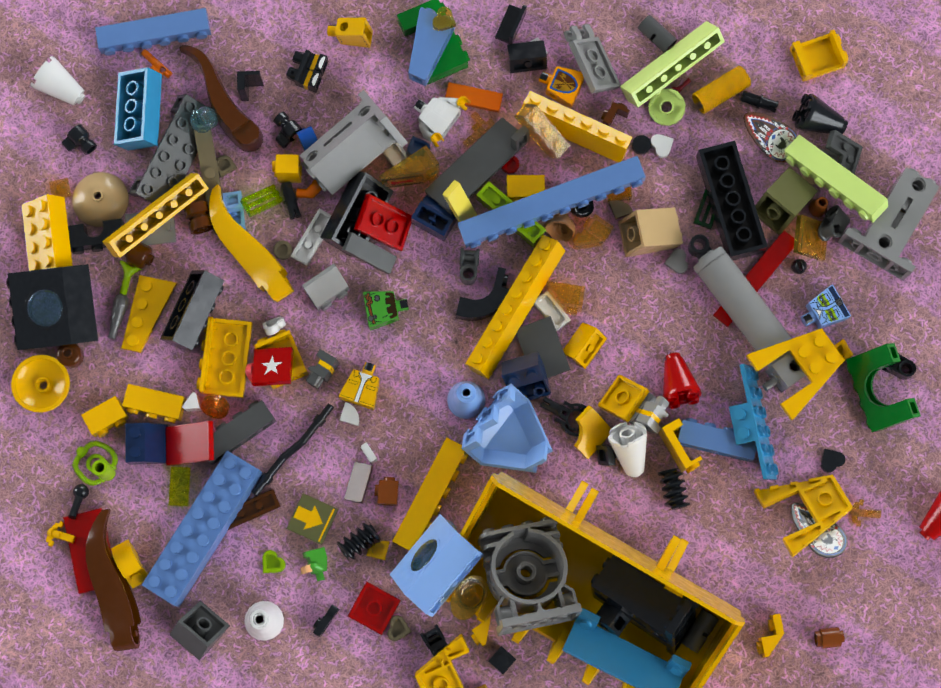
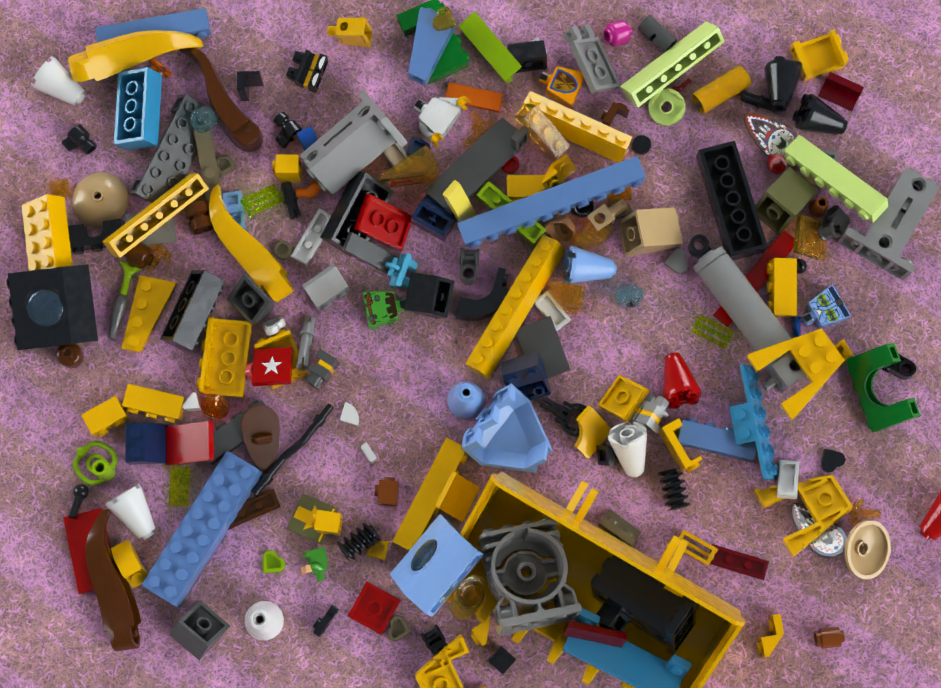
yellow dish [11,355,70,413] -> none
yellow piece [46,521,76,547] -> none
yellow torso [339,362,380,410] -> none
slope [344,462,373,504] -> none
black panel [495,4,527,44] -> none
yellow panel [563,323,607,369] -> none
white tile [651,134,674,158] -> none
dark grey pin [681,608,720,654] -> none
dark green tile [693,189,715,230] -> none
dark grey plate [825,130,863,175] -> none
none -> yellow animal [68,30,203,82]
none -> white cone [106,483,155,540]
none -> clear yellow piece [145,244,172,273]
none -> dark grey slope [227,273,275,326]
none -> reddish brown shield [241,405,280,472]
none -> light grey pin [296,315,316,371]
none -> yellow brick [311,510,343,536]
none -> medium azure hips [385,253,418,289]
none -> black slope [404,273,455,319]
none -> yellow tile [435,471,480,522]
none -> lime panel [458,12,522,84]
none -> yellow slope [541,153,577,190]
none -> light blue cone [562,246,617,284]
none -> dark red tile [563,620,628,648]
none -> tan bracket [587,199,628,231]
none -> dark tan bracket [598,510,641,547]
none -> dark pink head [603,20,632,47]
none -> clear light blue head [615,282,644,308]
none -> yellow tile [679,530,718,567]
none -> clear neon green tile [691,315,734,349]
none -> dark red tile [710,544,769,580]
none -> black cone [765,56,803,112]
none -> yellow brick [766,258,797,317]
none -> red tile [767,154,787,174]
none -> white tile [777,460,799,500]
none -> blue piece [790,316,803,338]
none -> dark red panel [818,72,864,112]
none -> tan dish [844,520,891,579]

